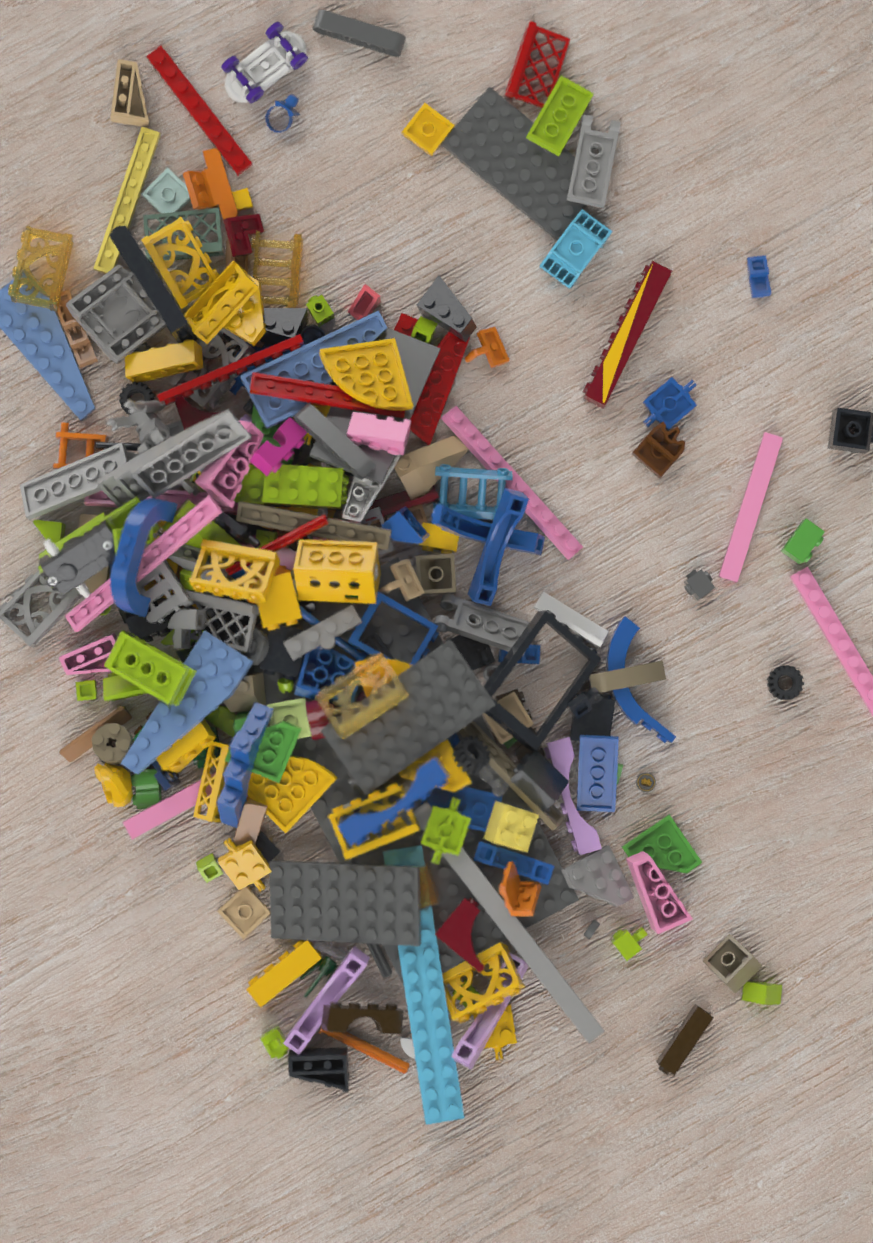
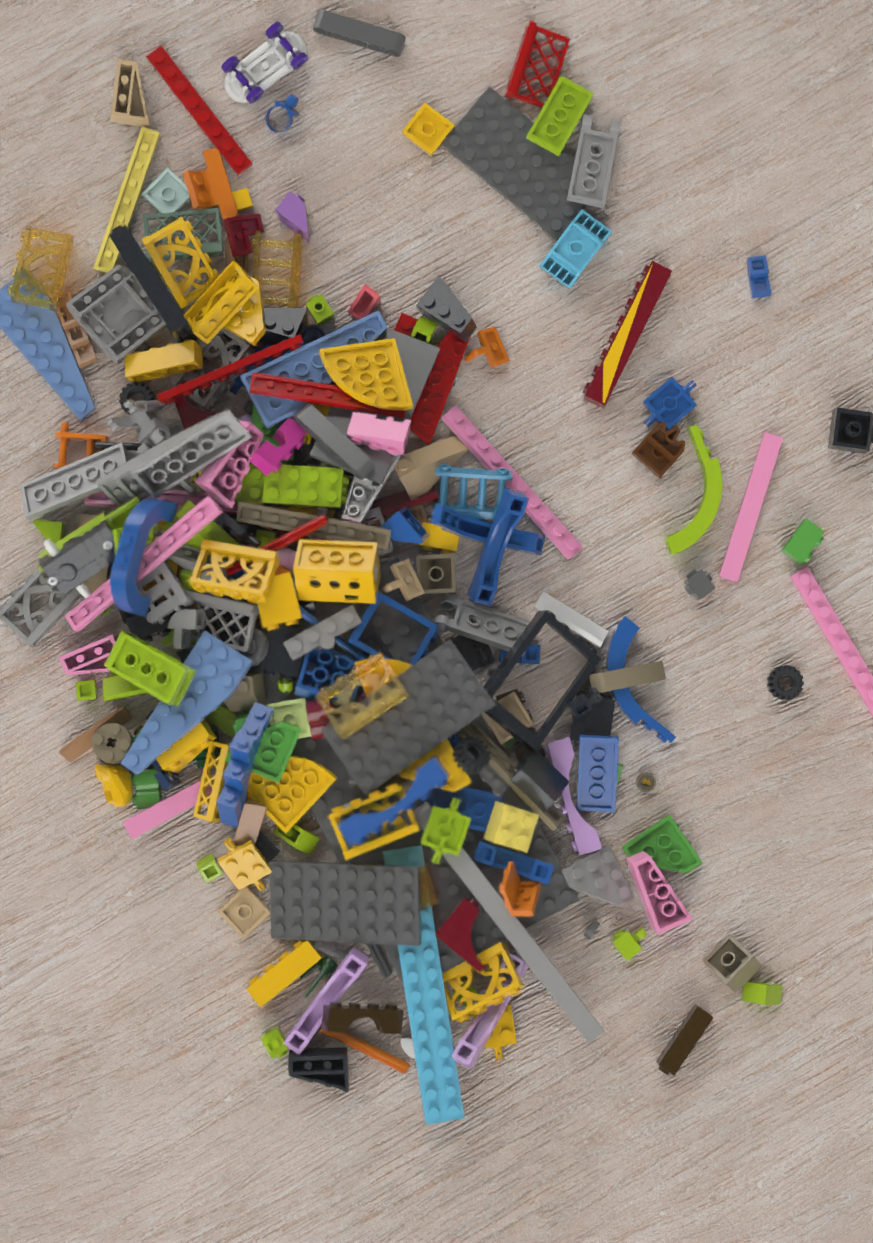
none -> lime slope [273,824,320,855]
none -> medium lavender slope [275,192,310,243]
none -> lime arch [664,424,723,557]

